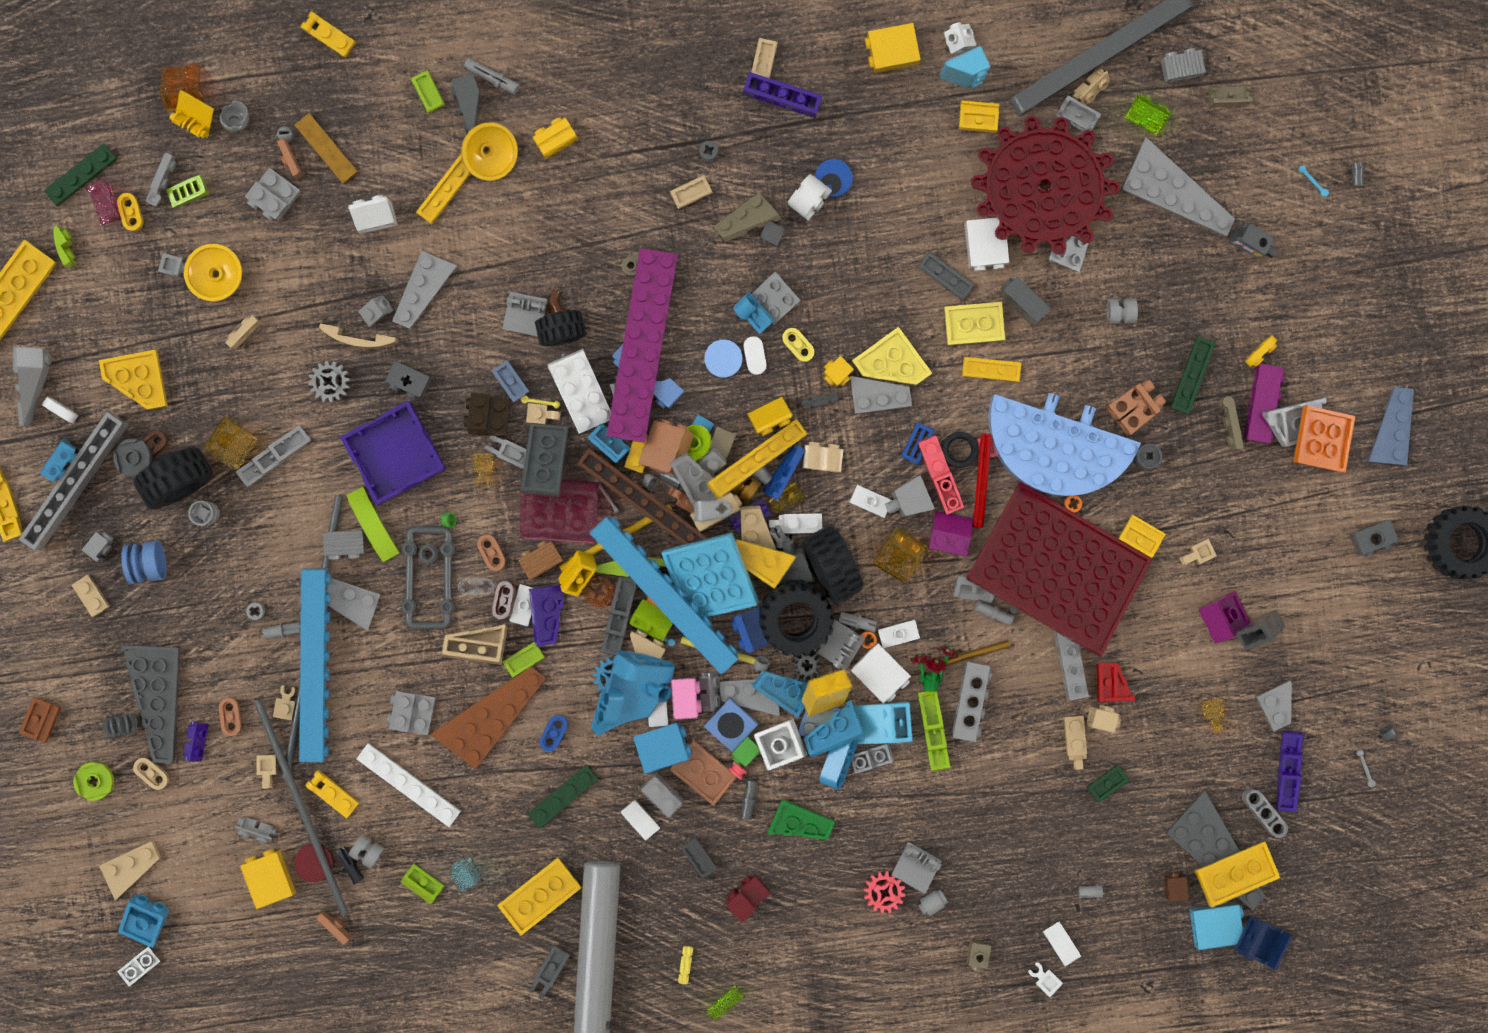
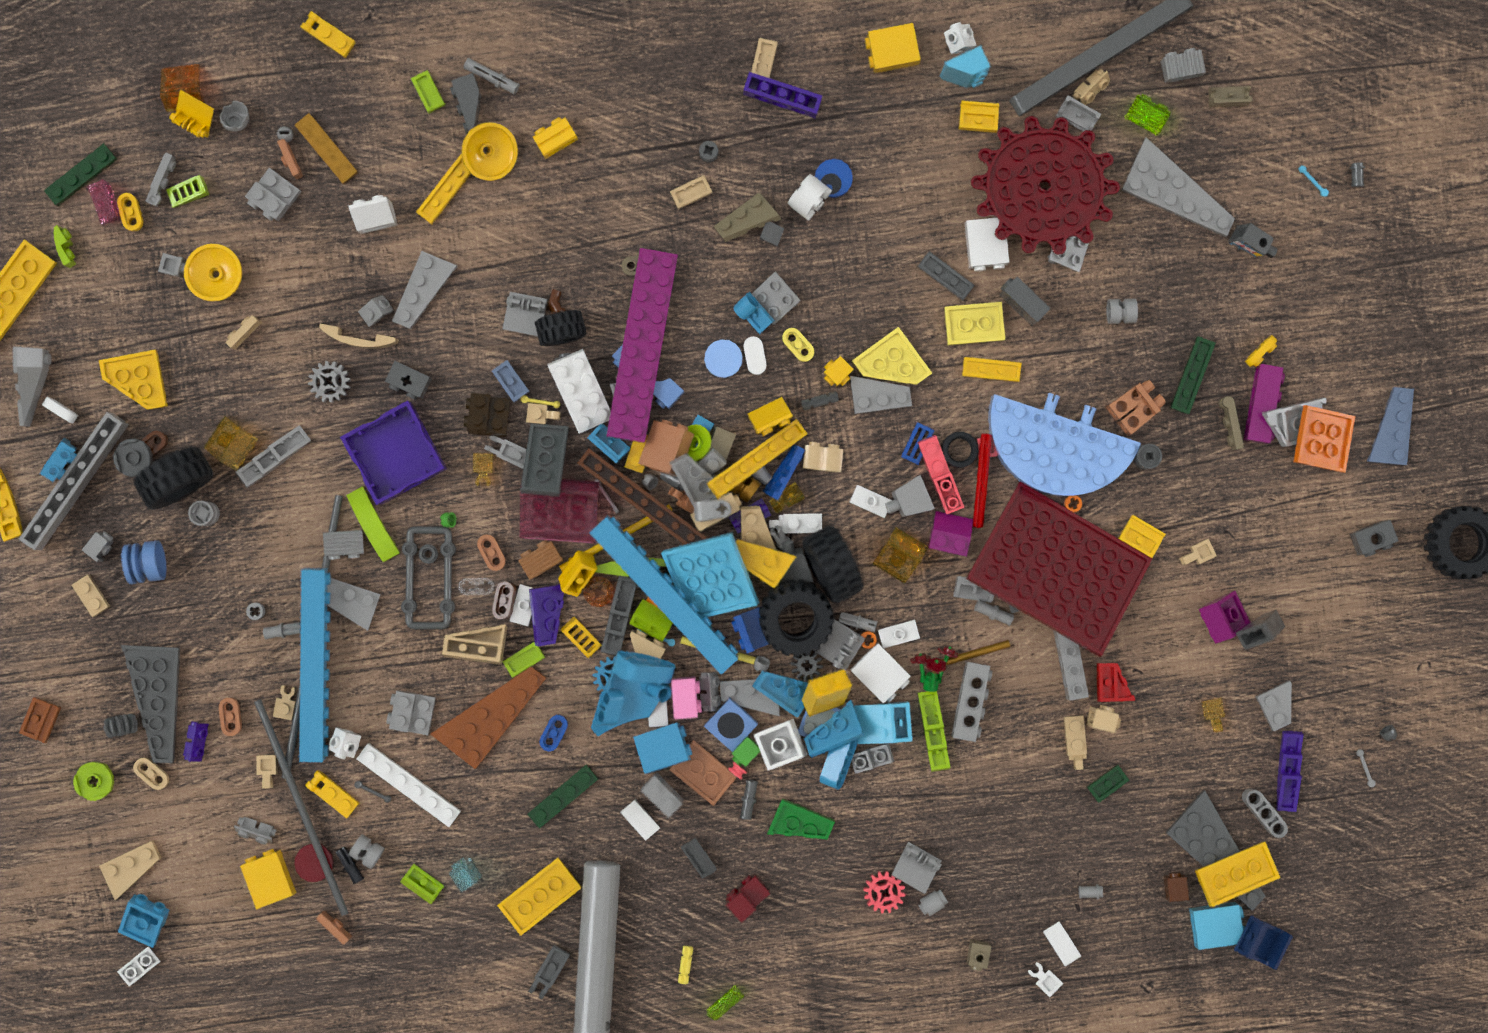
none -> white brick [328,727,361,759]
none -> dark grey hinge [354,781,391,803]
none -> yellow slope [561,616,602,658]

